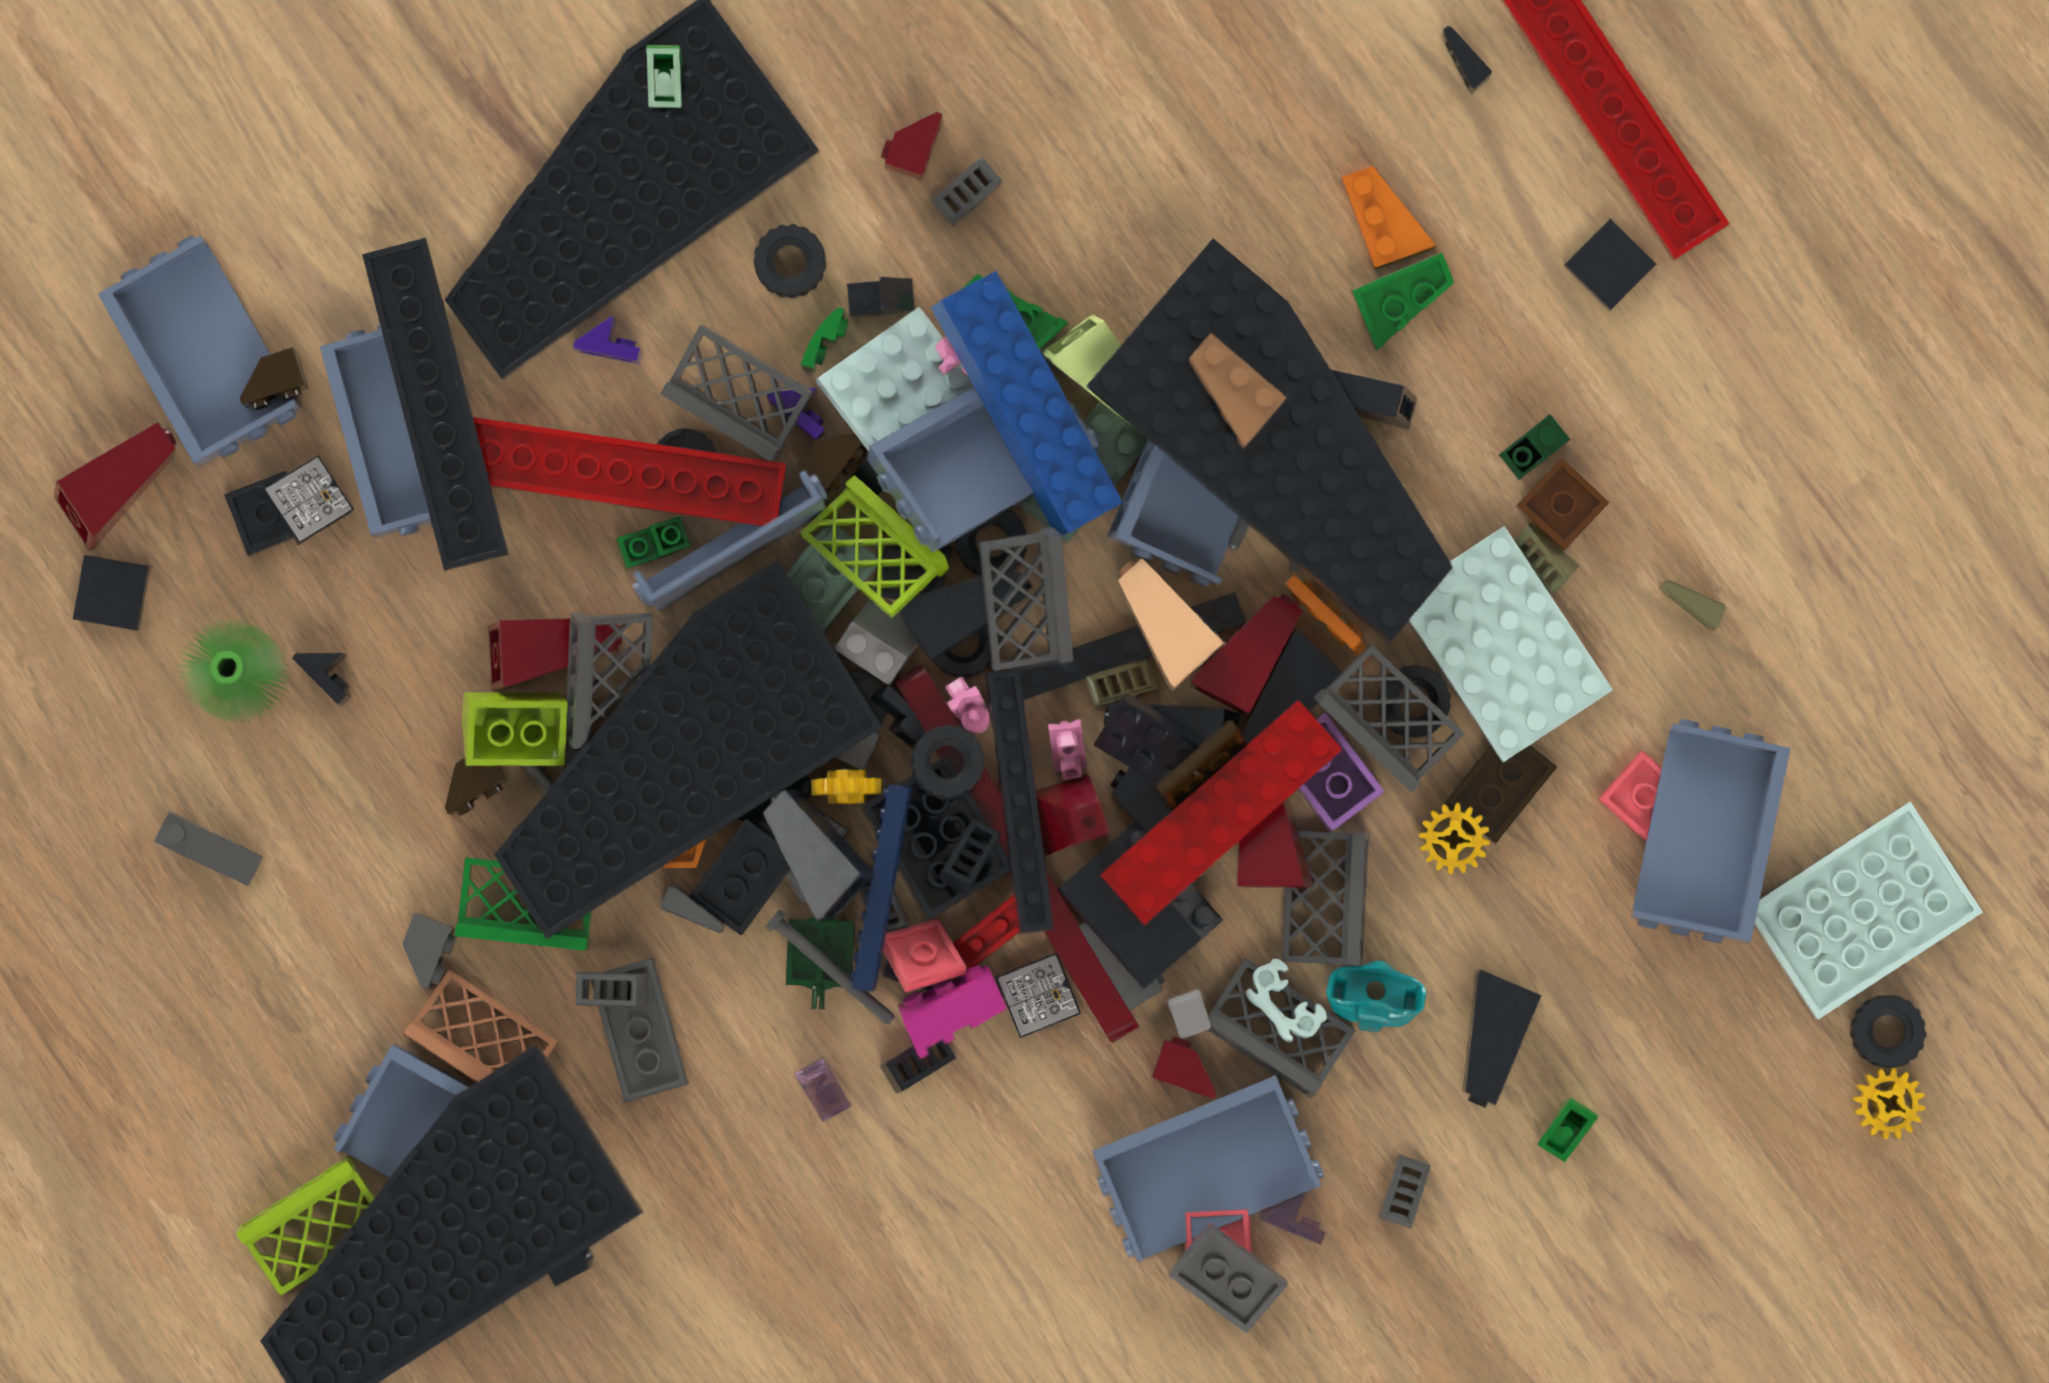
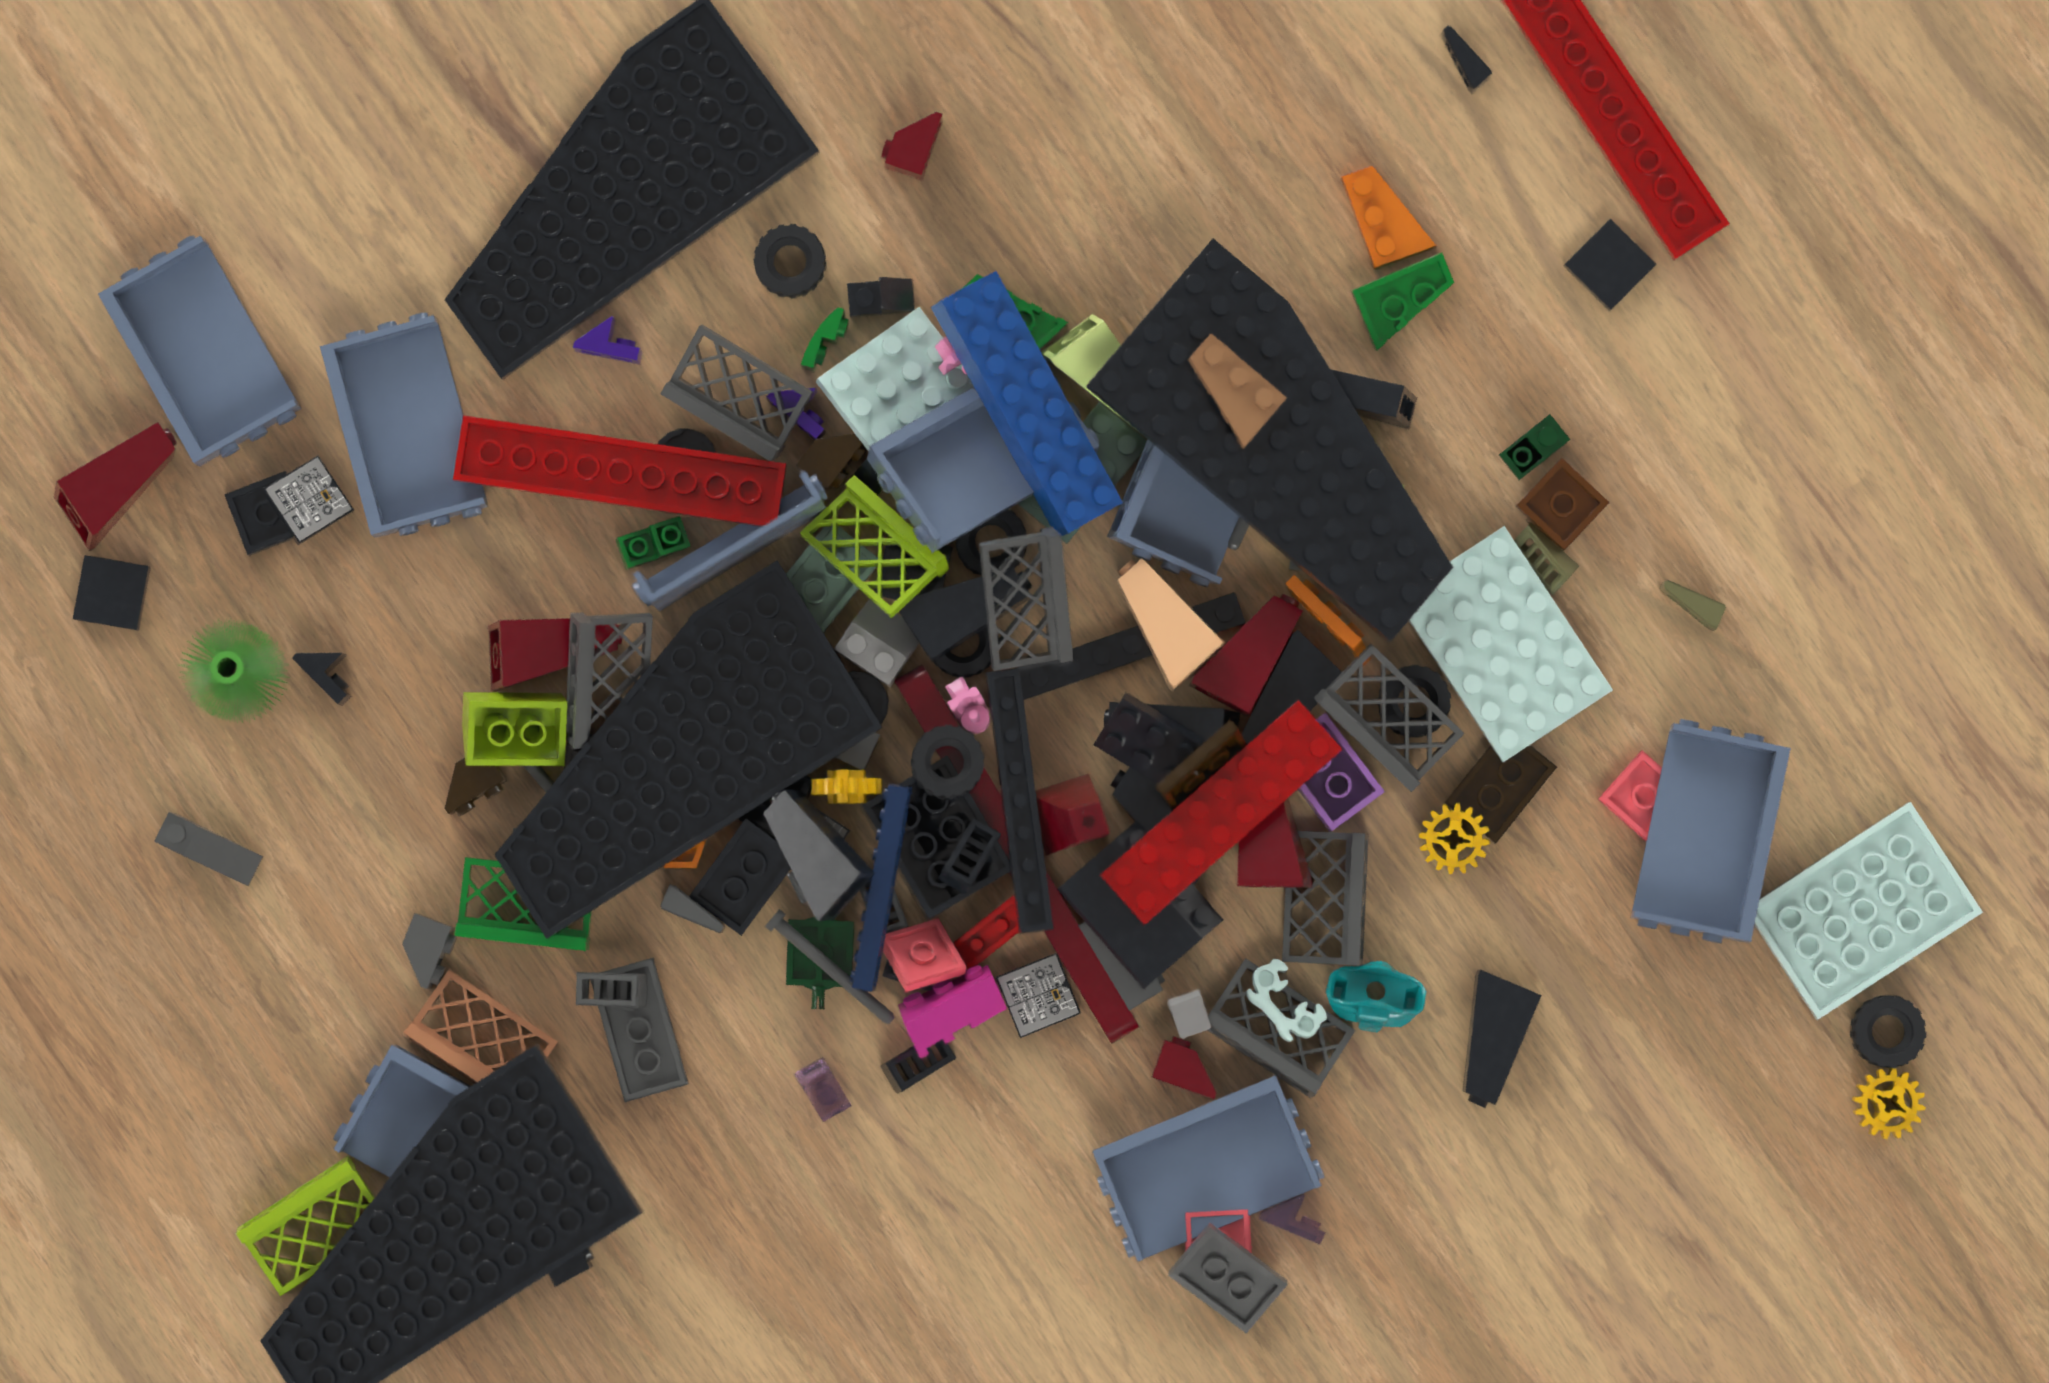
dark brown slope [240,347,309,410] -> none
black plate [362,237,509,572] -> none
slope [646,45,683,108] -> none
black slope [871,686,925,749] -> none
dark grey slope [932,157,1002,226] -> none
bright pink hips [1048,720,1087,780] -> none
olive slope [1085,658,1158,710] -> none
dark grey slope [1379,1154,1431,1228] -> none
green slope [1537,1098,1599,1162] -> none

